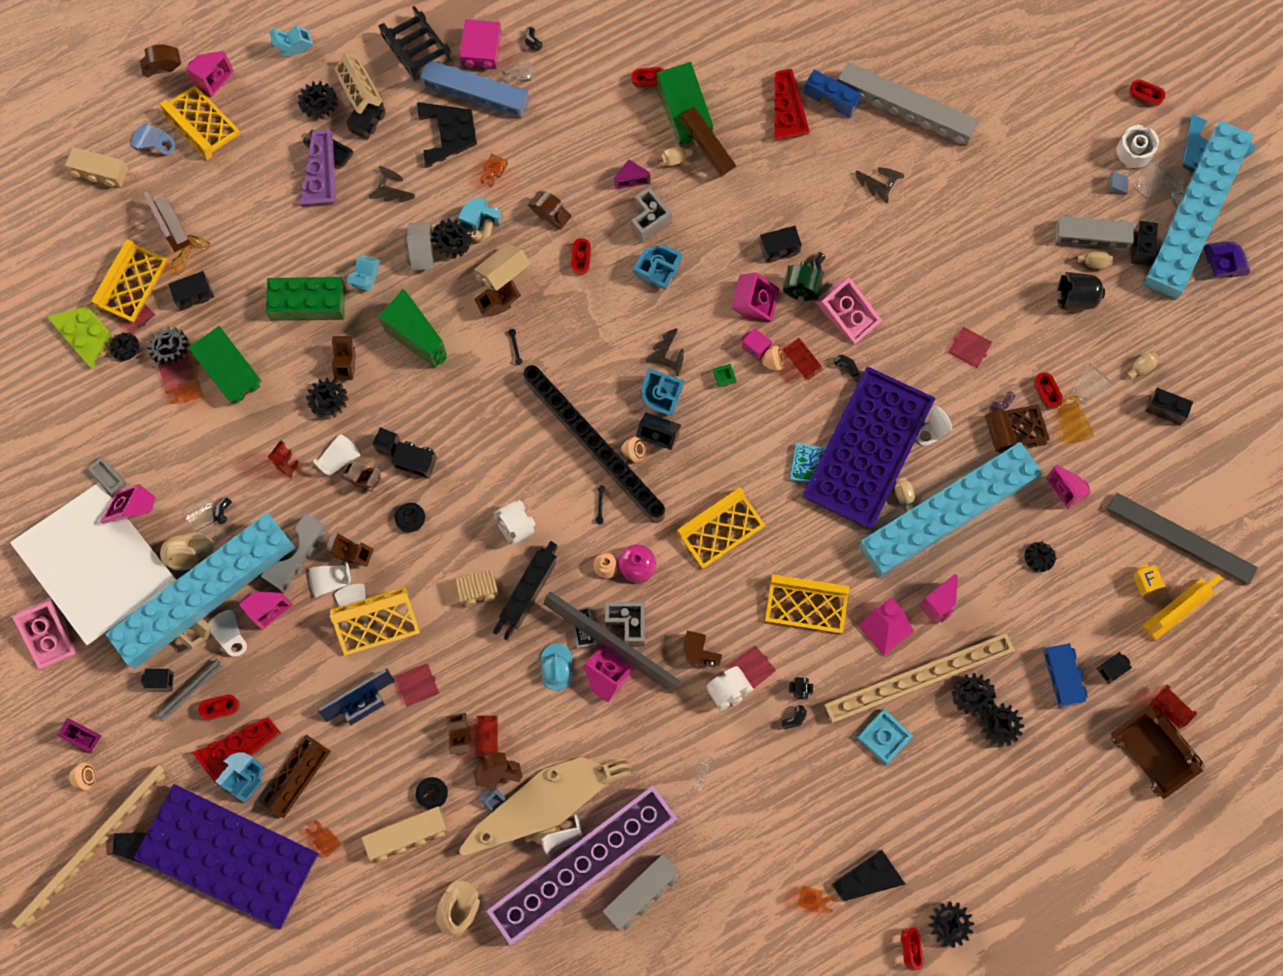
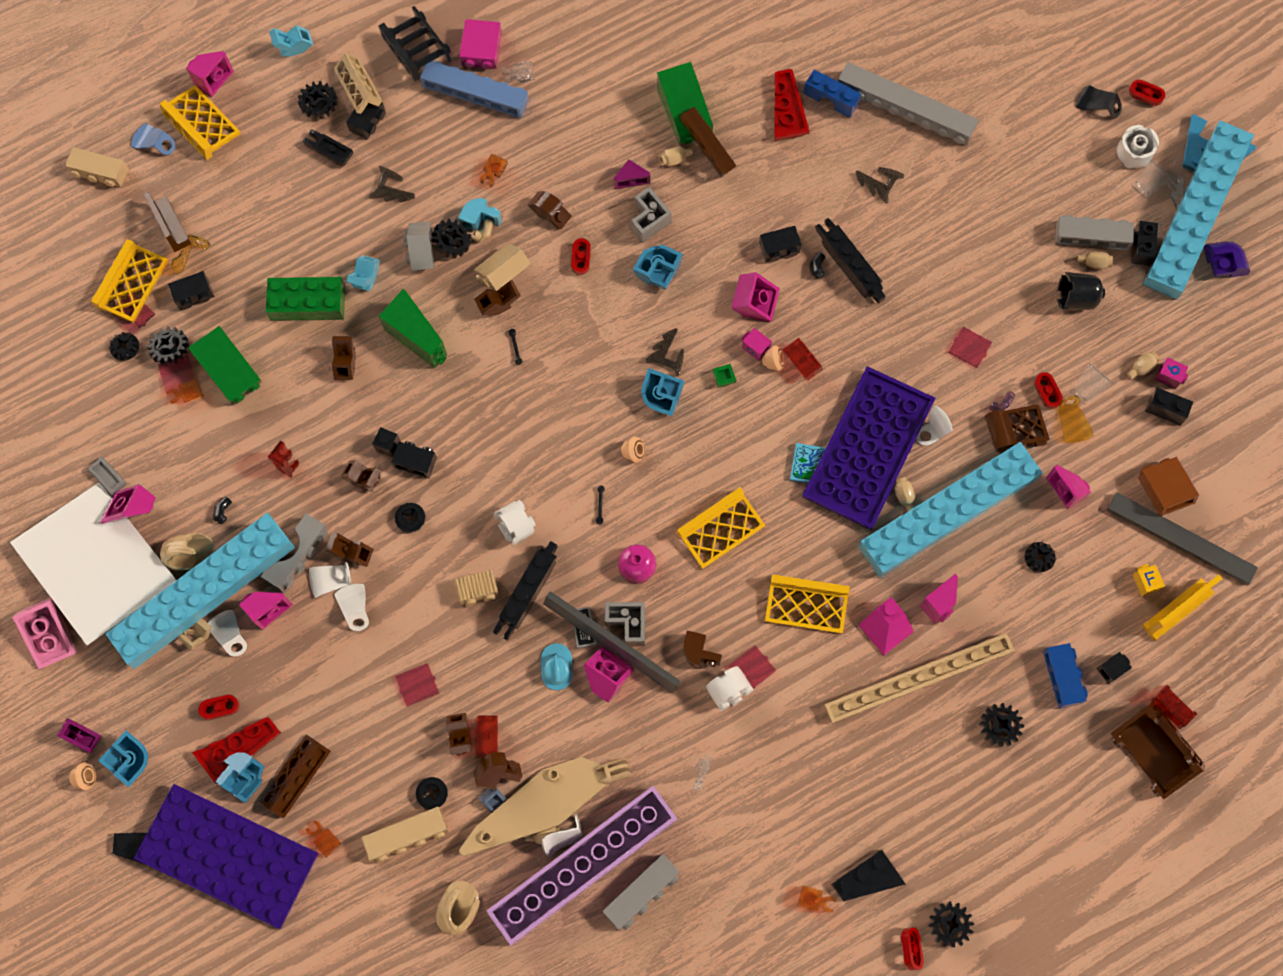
tan plate [12,765,167,929] -> none
lime wing [47,306,111,369] -> none
reddish brown brick [140,44,181,78] -> none
black brick [141,669,174,692] -> none
light grey axle [157,658,224,721] -> none
clear piece [182,498,220,542] -> none
medium lavender wing [299,130,337,206] -> none
black gear [306,378,348,419] -> none
white piece [313,434,360,476] -> none
dark blue bracket [318,668,395,726] -> none
yellow fence [330,587,420,656] -> none
black wing [417,102,477,168] -> none
black beam [523,365,665,523] -> none
black arm [525,27,542,51] -> none
light nougat cone [593,553,619,579] -> none
red plate [631,67,664,88] -> none
black brick [636,412,681,450] -> none
black arm [781,705,807,730] -> none
dark green brick [783,262,824,301] -> none
black gear [789,677,813,700] -> none
bright pink slope [814,277,882,344] -> none
black arm [834,354,860,377] -> none
medium azure tile [857,709,913,765] -> none
black gear [952,673,996,717] -> none
sand blue slope [1109,171,1128,194] -> none
none -> dark azure brick [98,730,148,787]
none -> black hinge [815,218,886,304]
none -> black piece [1076,85,1122,118]
none -> dark orange brick [1138,457,1199,517]
none -> dark pink brick [1155,357,1188,389]

